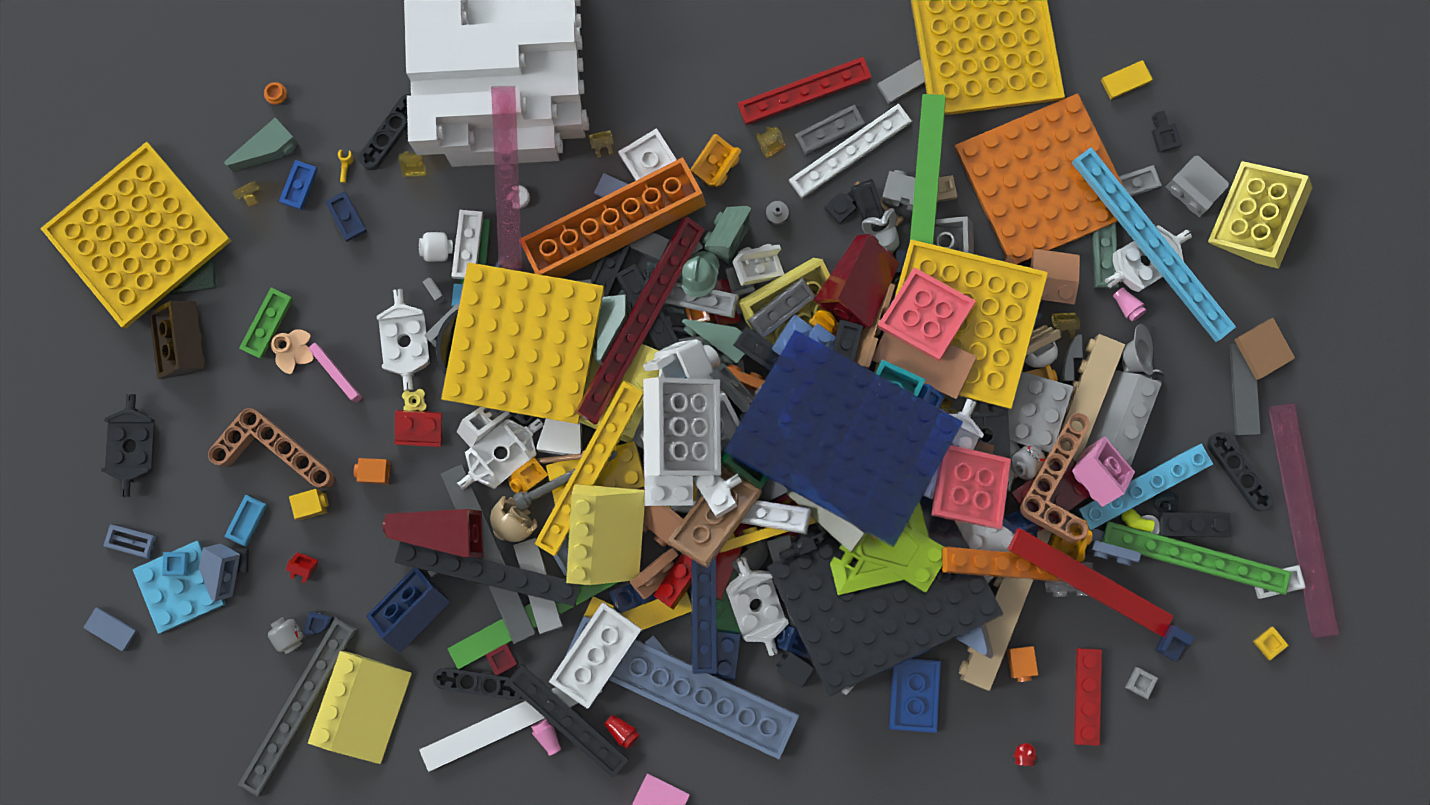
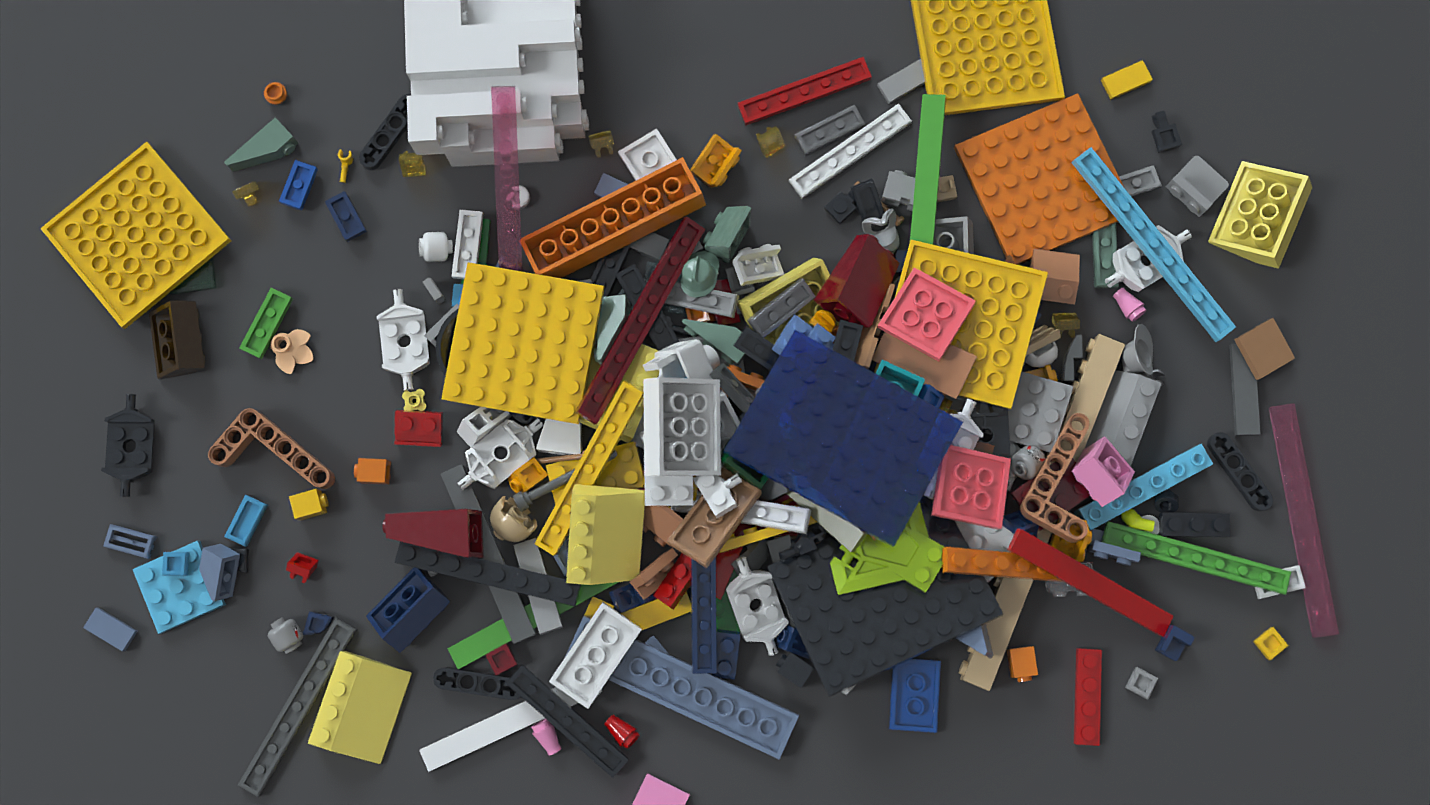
bright pink tile [309,343,363,403] -> none
light grey tile [766,201,789,225] -> none
red plate [1013,743,1037,766] -> none

